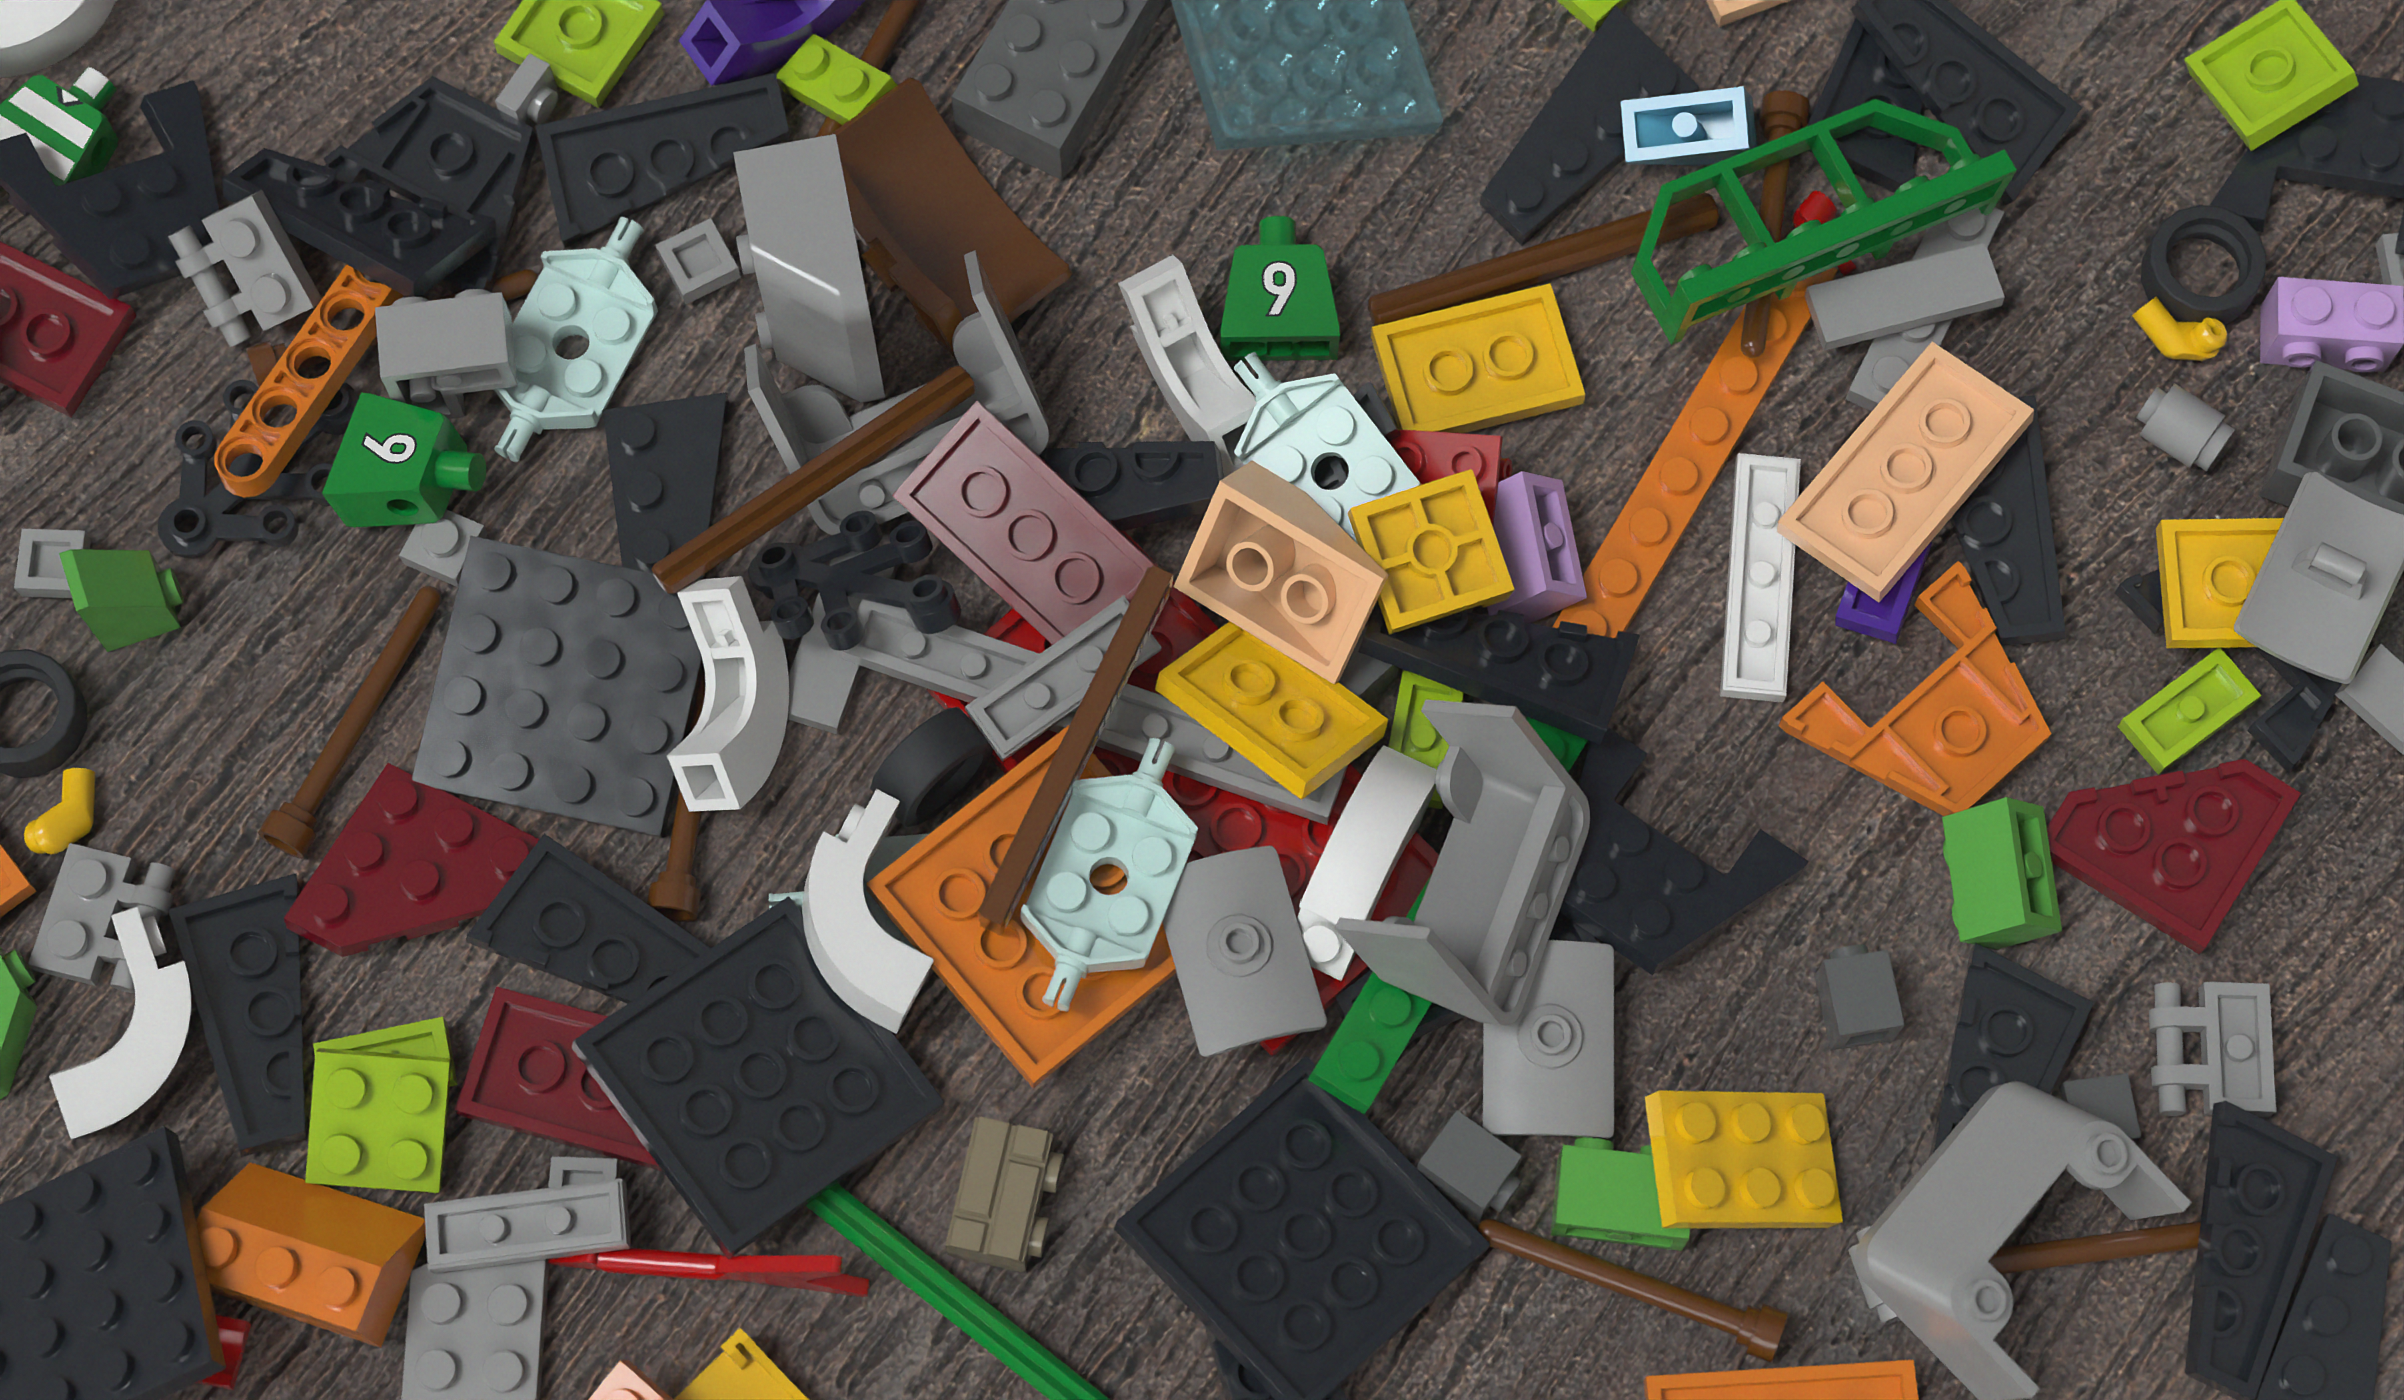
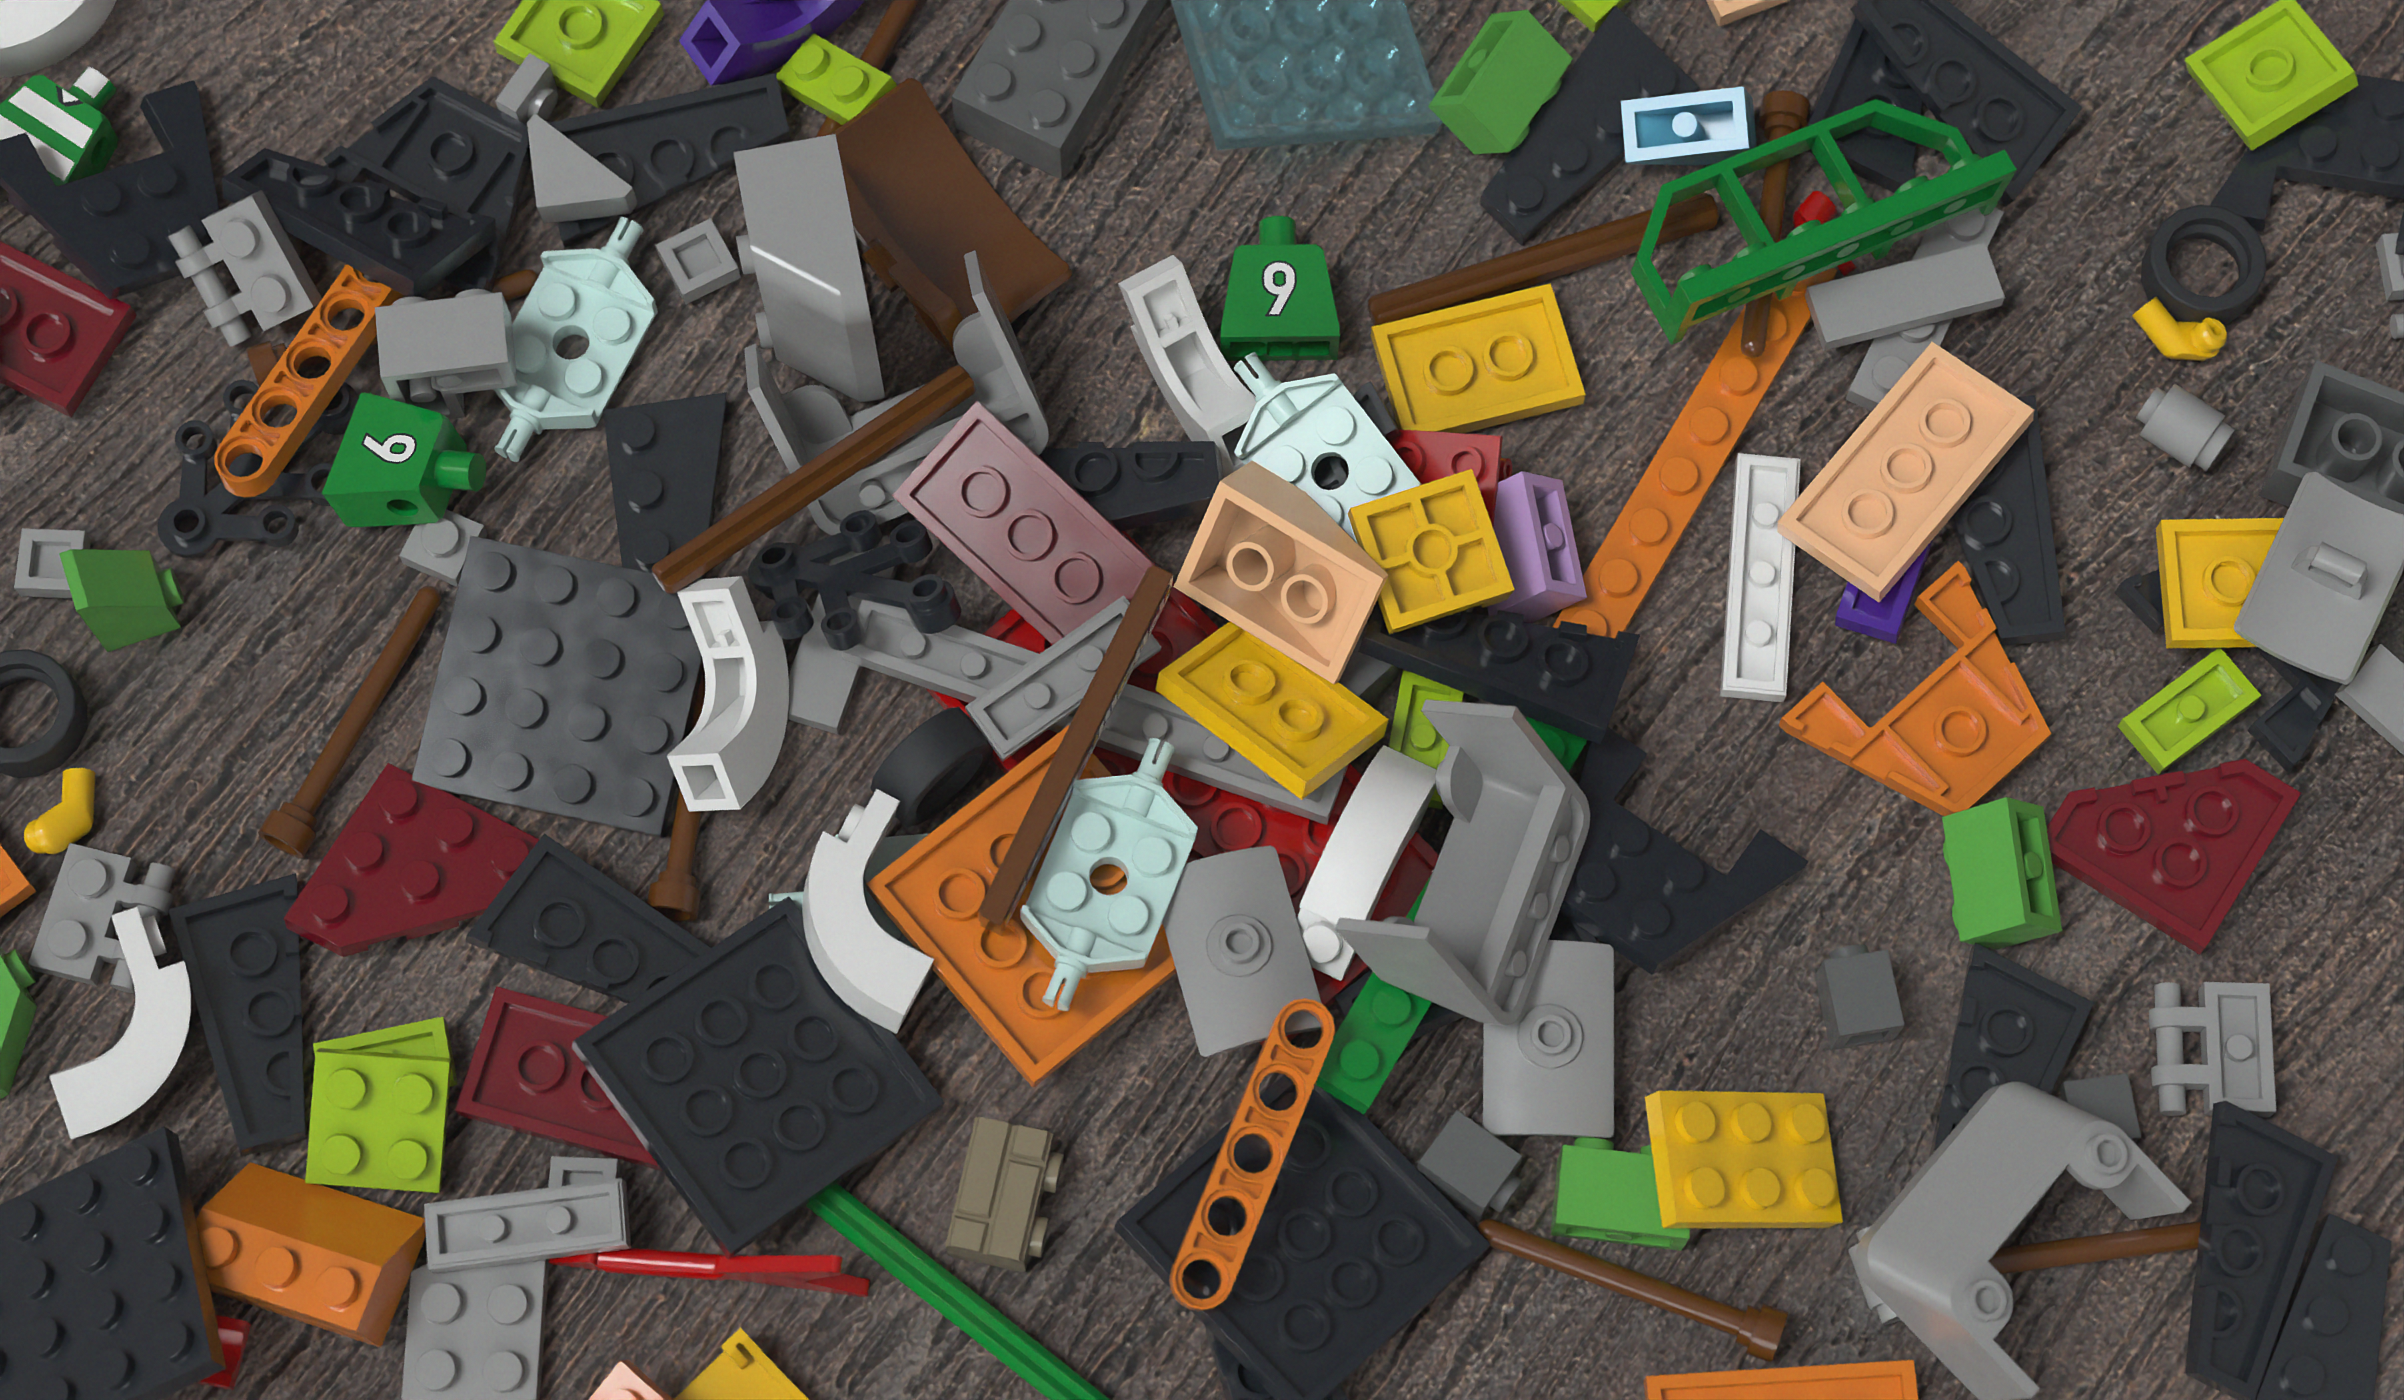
lavender brick [2260,277,2404,372] -> none
none -> light grey slope [527,113,638,224]
none -> orange beam [1169,998,1335,1311]
none -> bright green brick [1428,10,1573,154]

